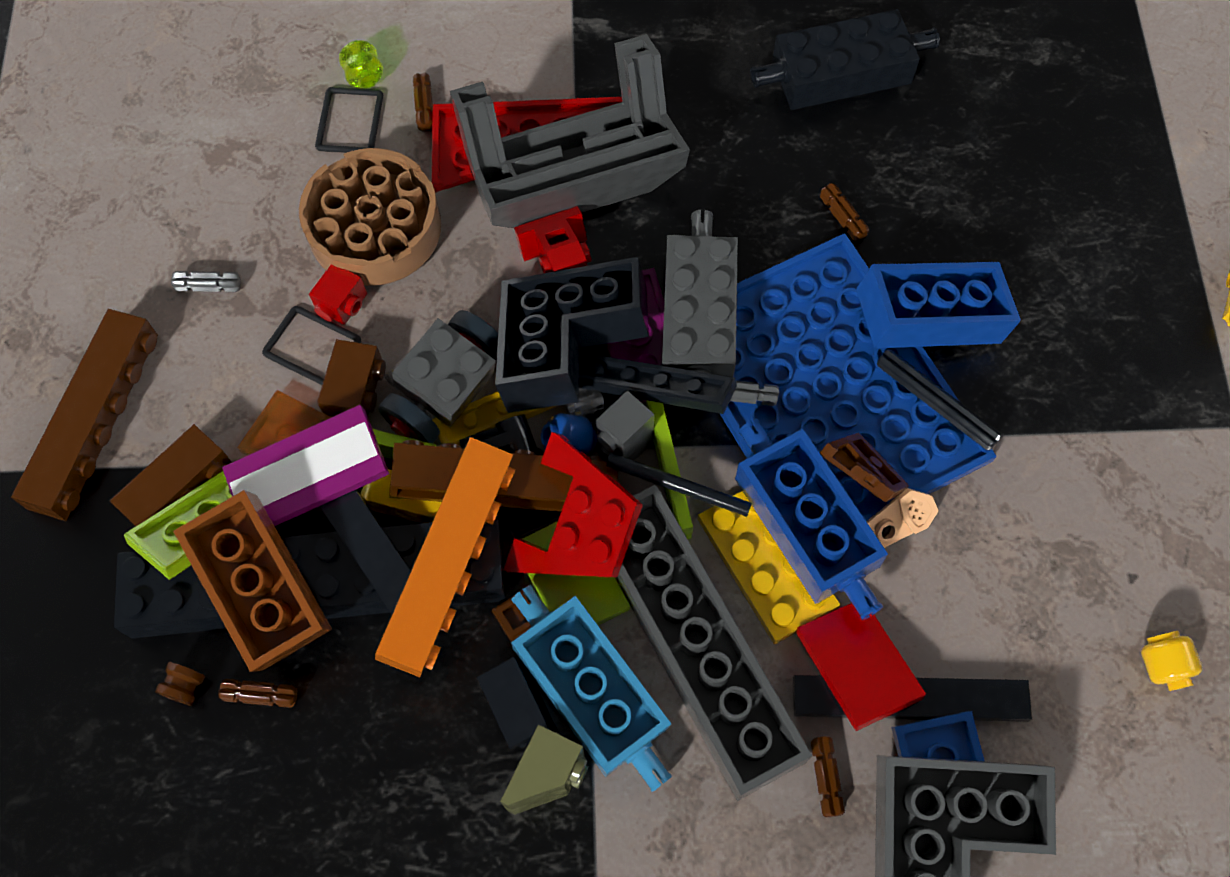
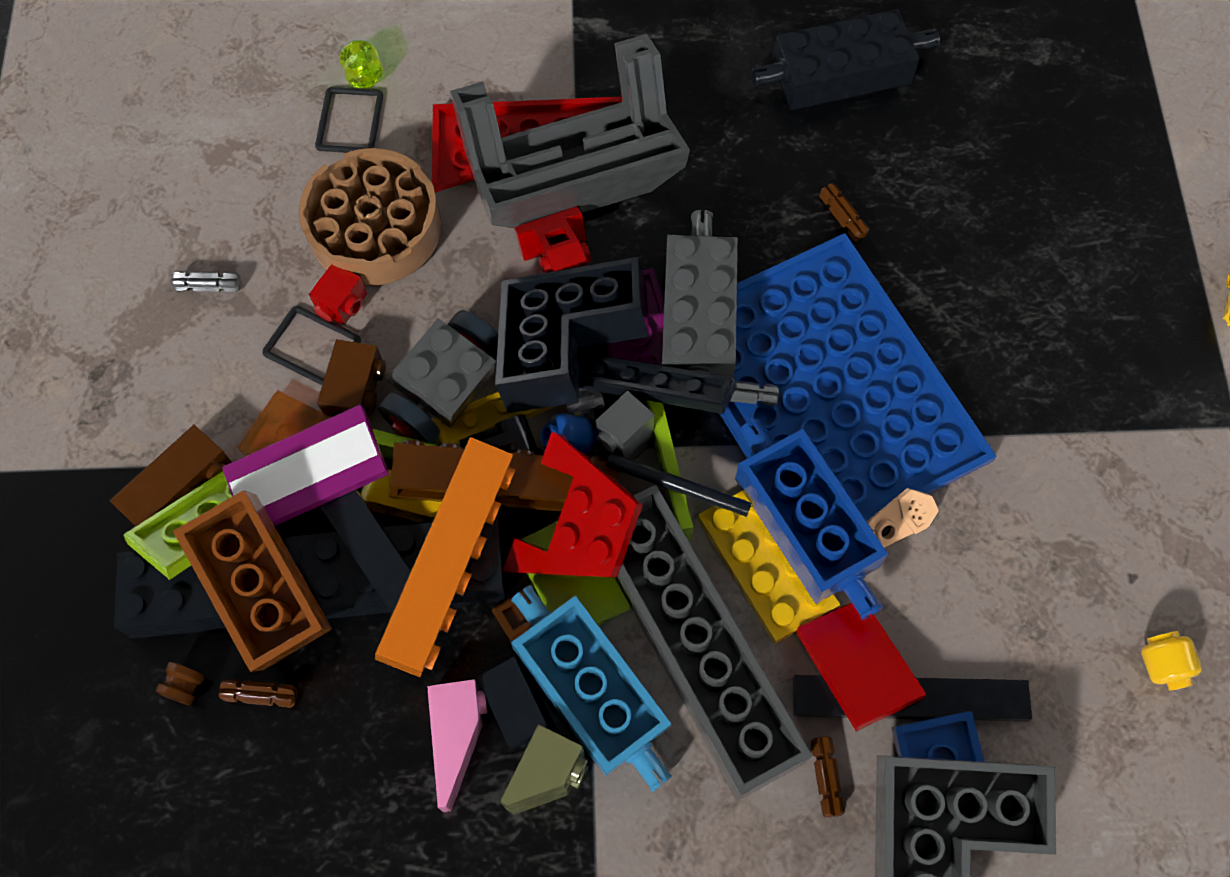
reddish brown brick [11,308,158,521] -> none
reddish brown axle [413,72,433,131] -> none
reddish brown wing [819,432,909,502] -> none
blue brick [856,262,1021,348] -> none
black axle [877,349,1001,450] -> none
none -> bright pink slope [427,679,488,812]

